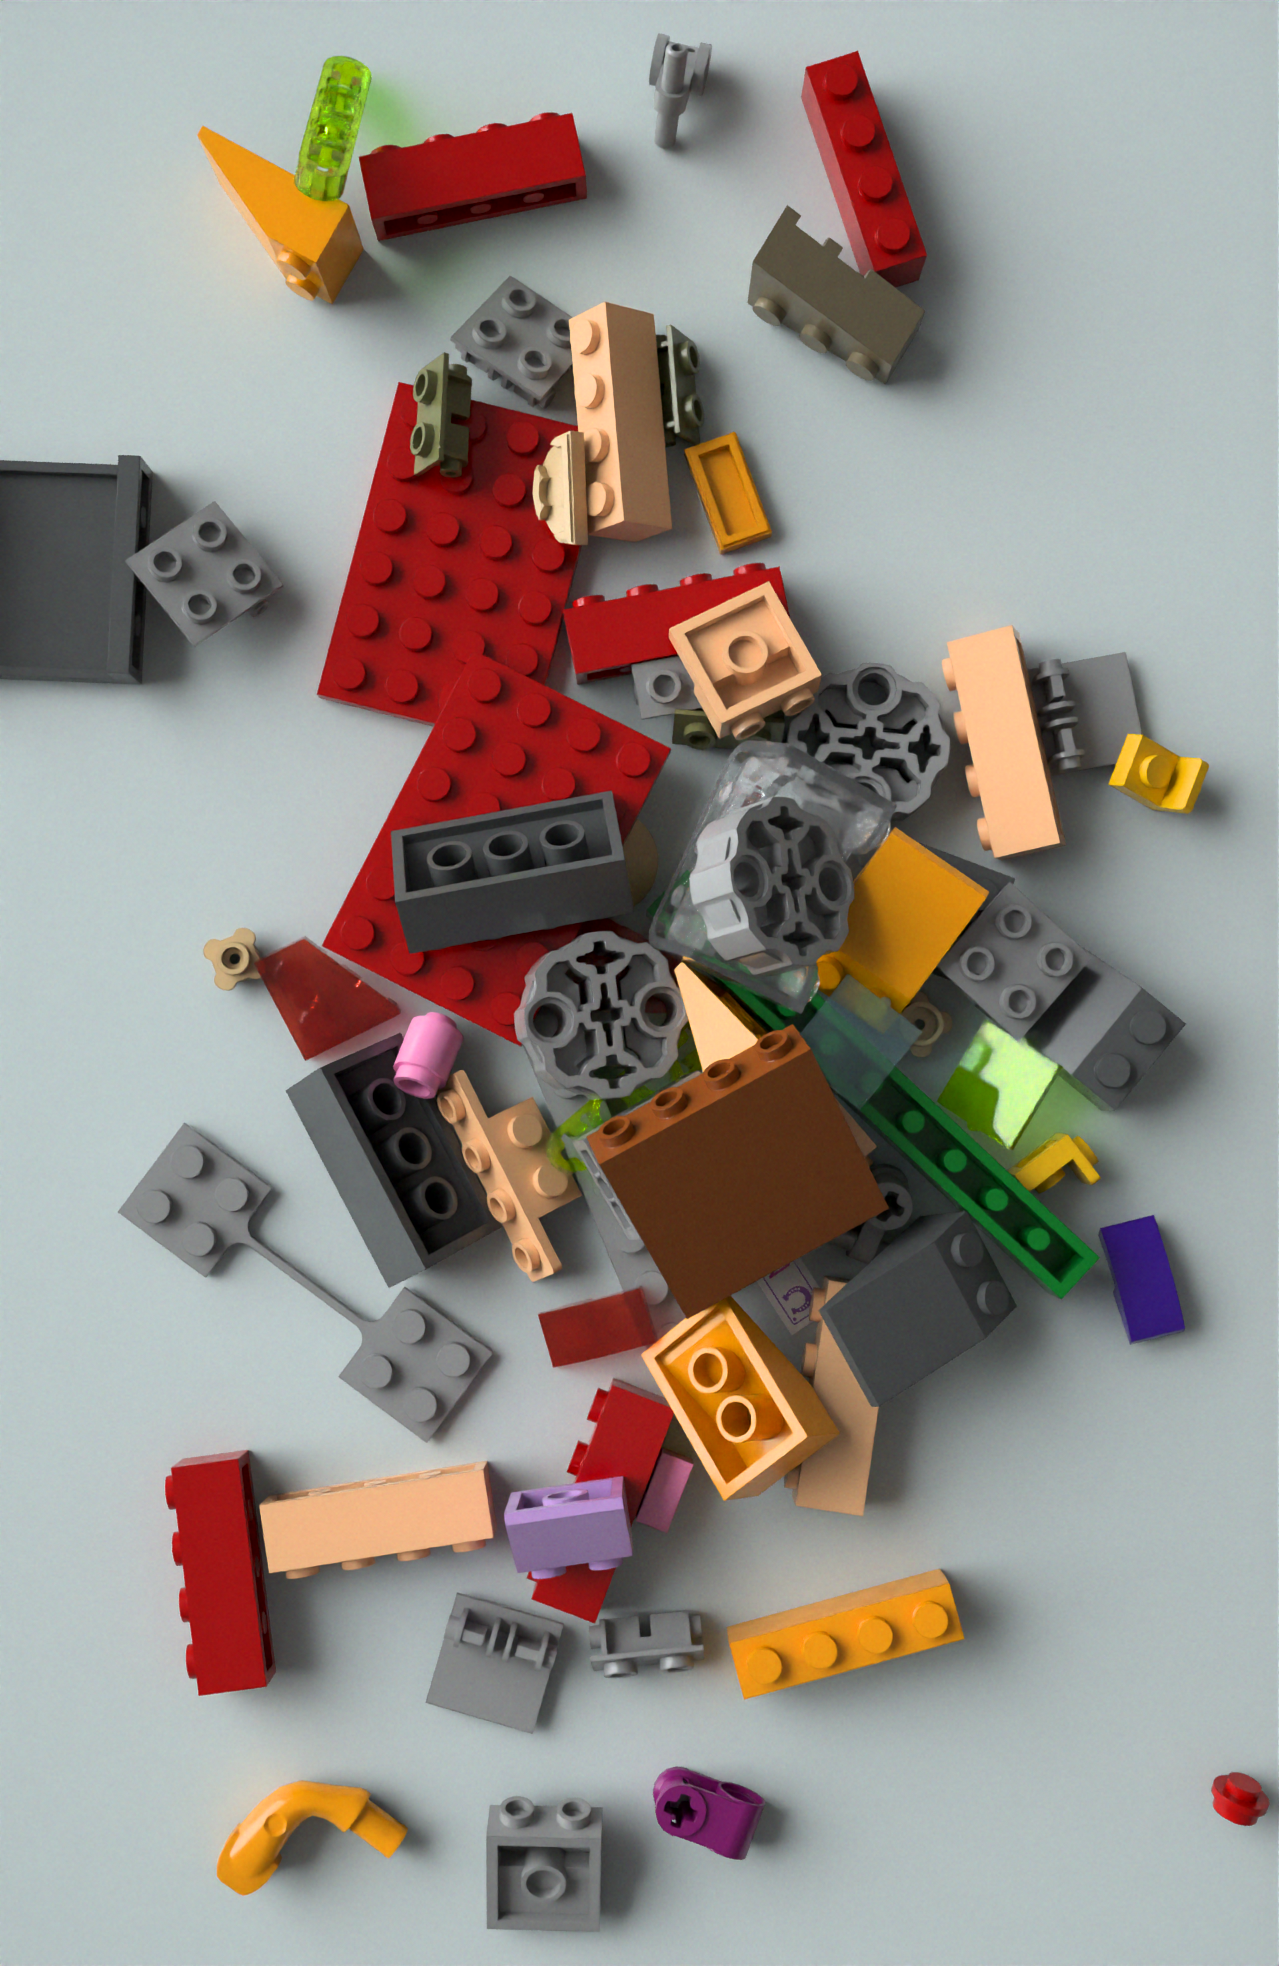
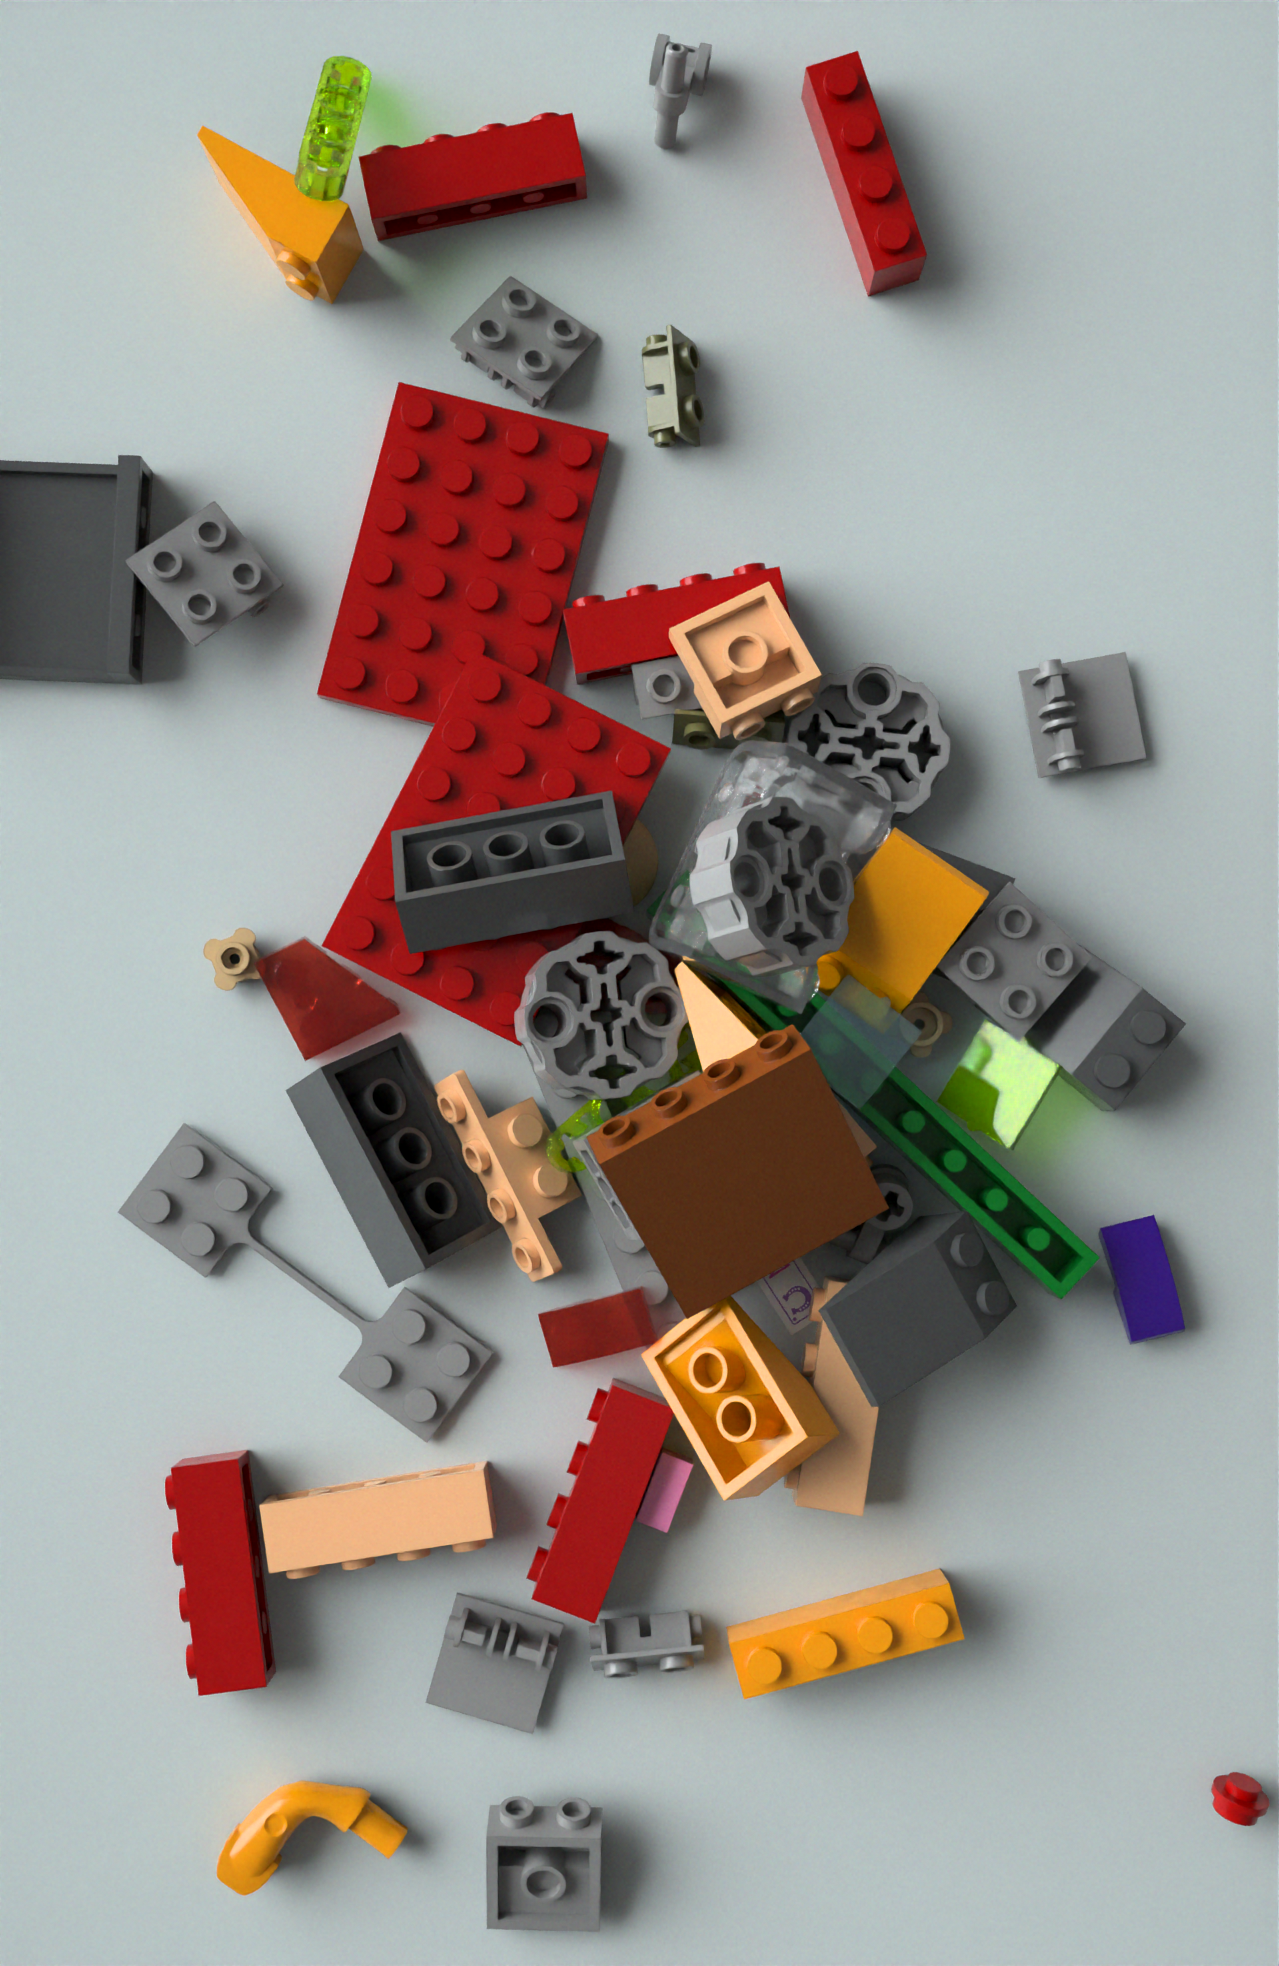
bright pink brick [393,1012,464,1099] -> none
olive hinge [410,352,472,478] -> none
lavender slope [504,1476,633,1579] -> none
tan plate [532,431,588,545] -> none
light nougat brick [569,302,672,542] -> none
magenta piece [653,1766,766,1860] -> none
light orange tile [684,432,772,555] -> none
dark tan wedge [747,205,925,385] -> none
light nougat brick [942,625,1066,861] -> none
yellow bracket [1007,1133,1101,1194] -> none
yellow bracket [1108,734,1209,814] -> none

